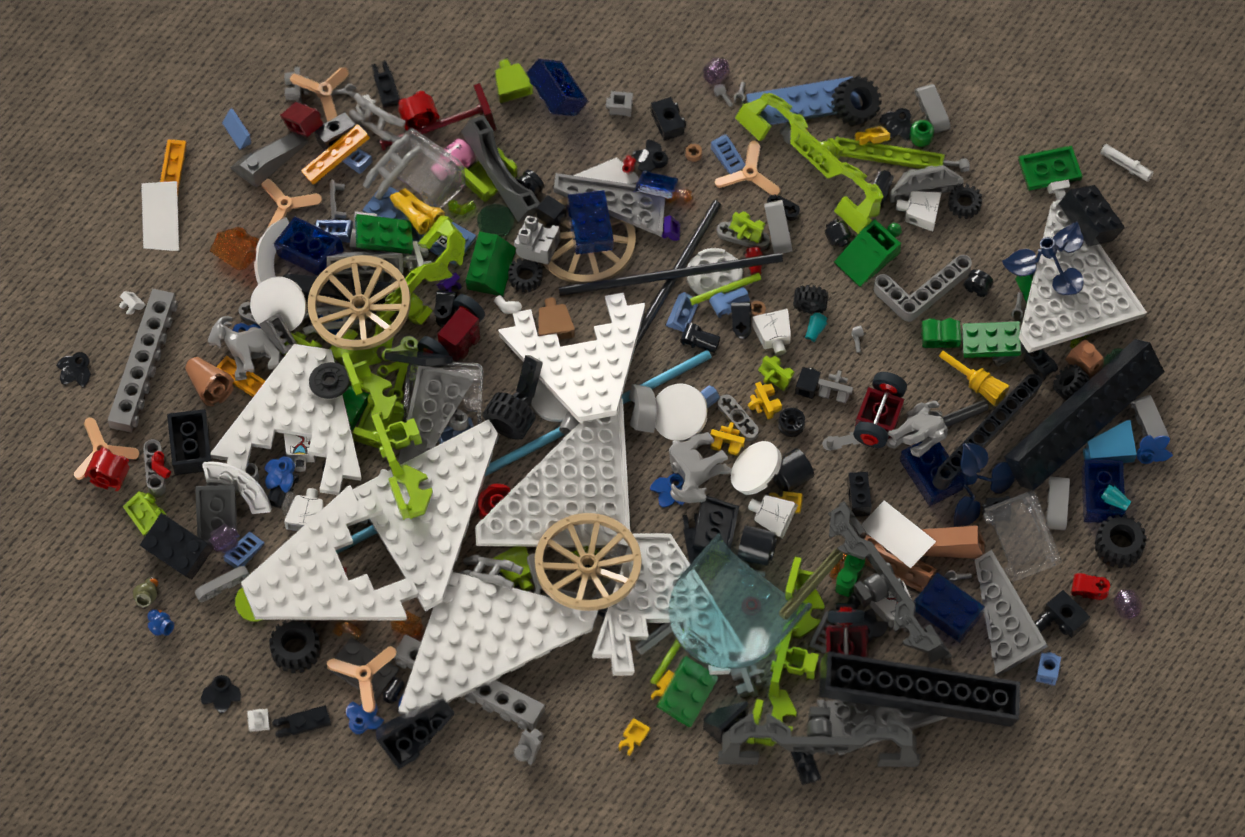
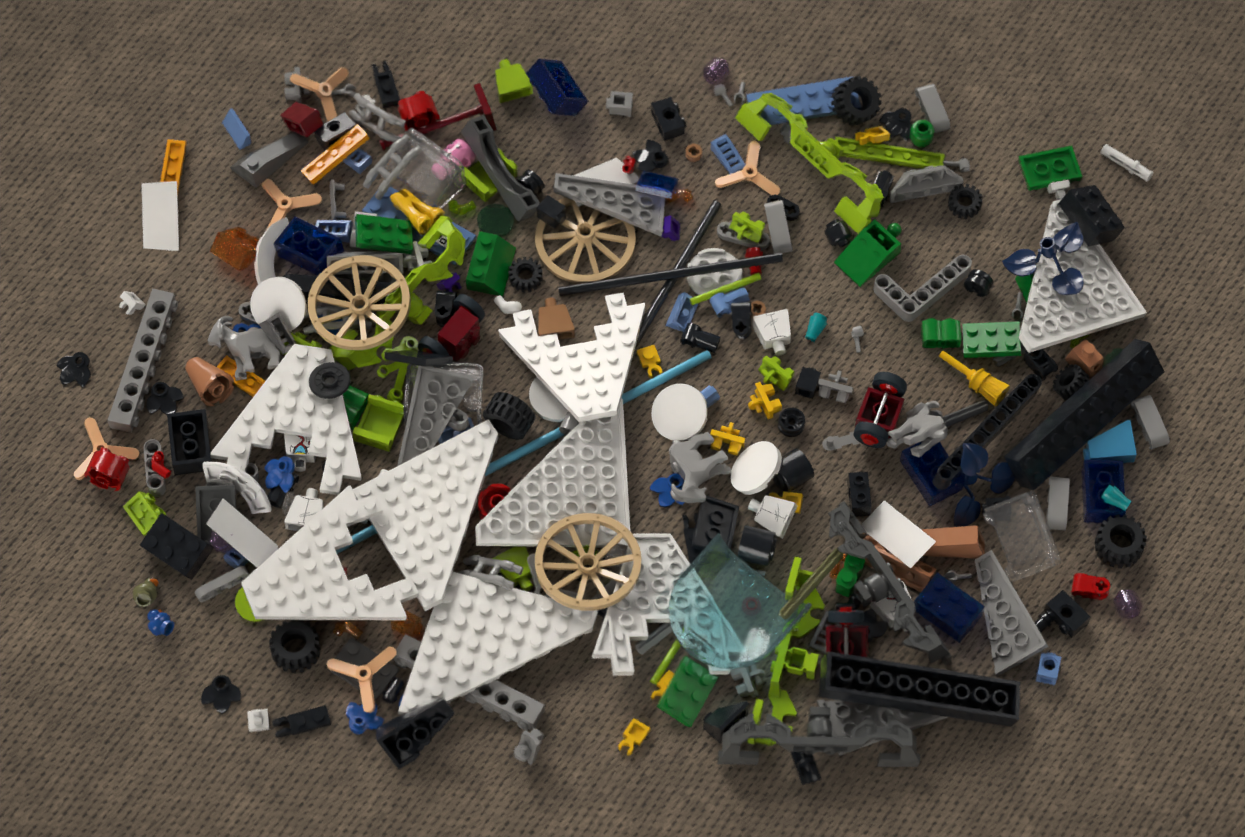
lime piece [342,352,433,520] -> none
light grey hips [514,216,561,265] -> none
black hinge [514,355,543,407] -> none
clear blue brick [567,190,614,255] -> none
light grey brick [629,384,657,433] -> none
light grey beam [718,395,758,441] -> none
black tyre [793,285,828,314] -> none
white torso [896,191,941,231] -> none
blue plate [1136,435,1173,464] -> none
none -> black plate [146,382,184,415]
none -> white sticker [206,498,278,568]
none -> yellow plate [636,345,662,379]

